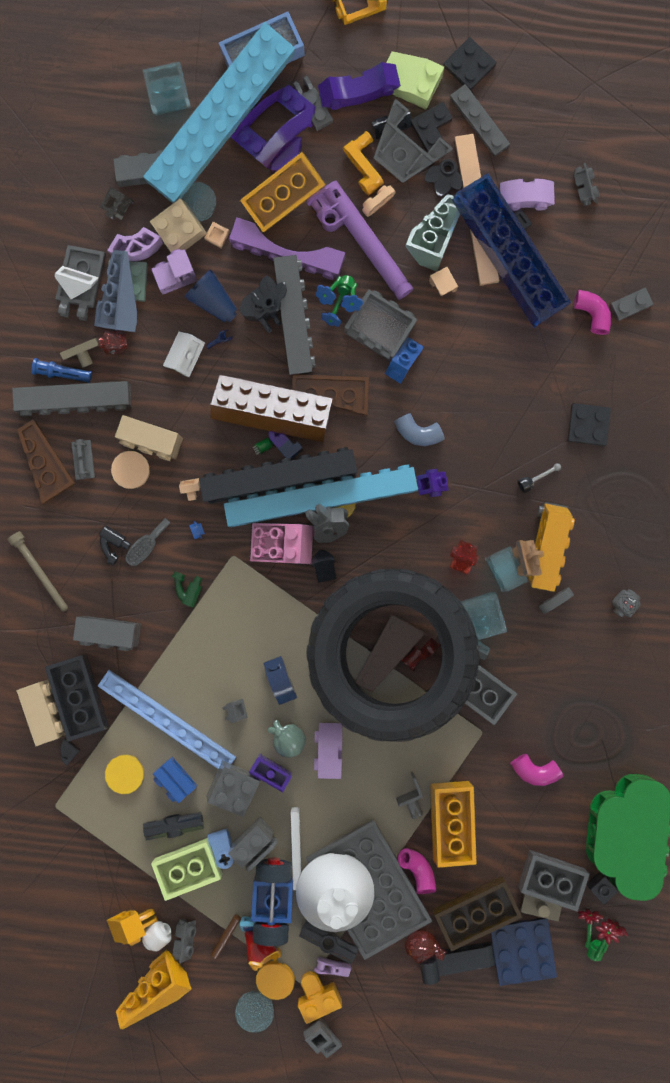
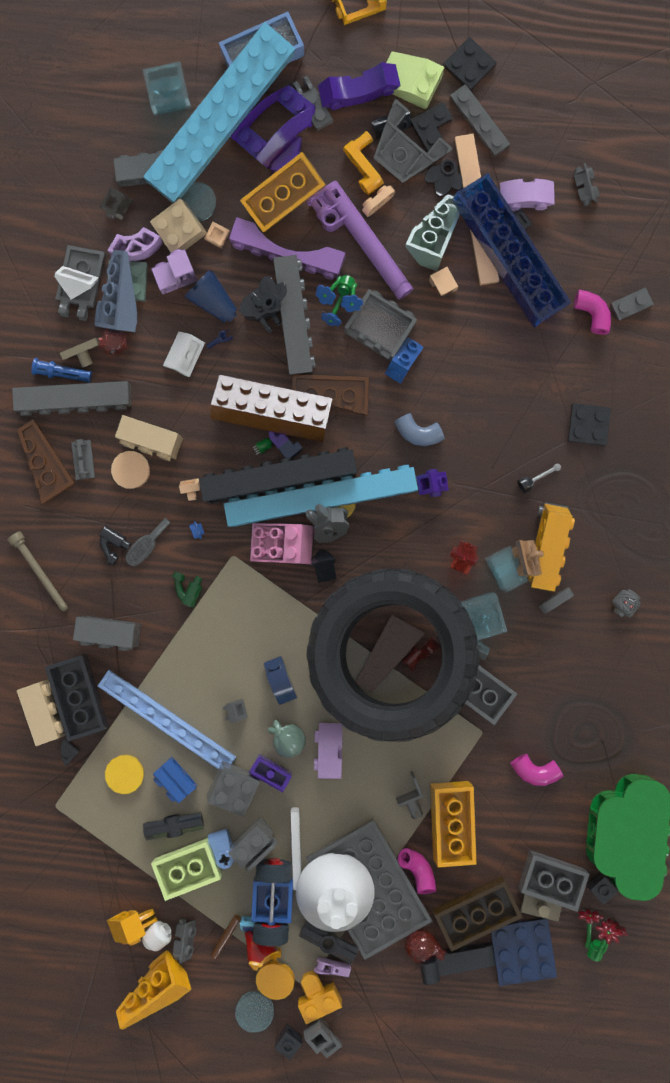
none -> black brick [274,1024,303,1060]

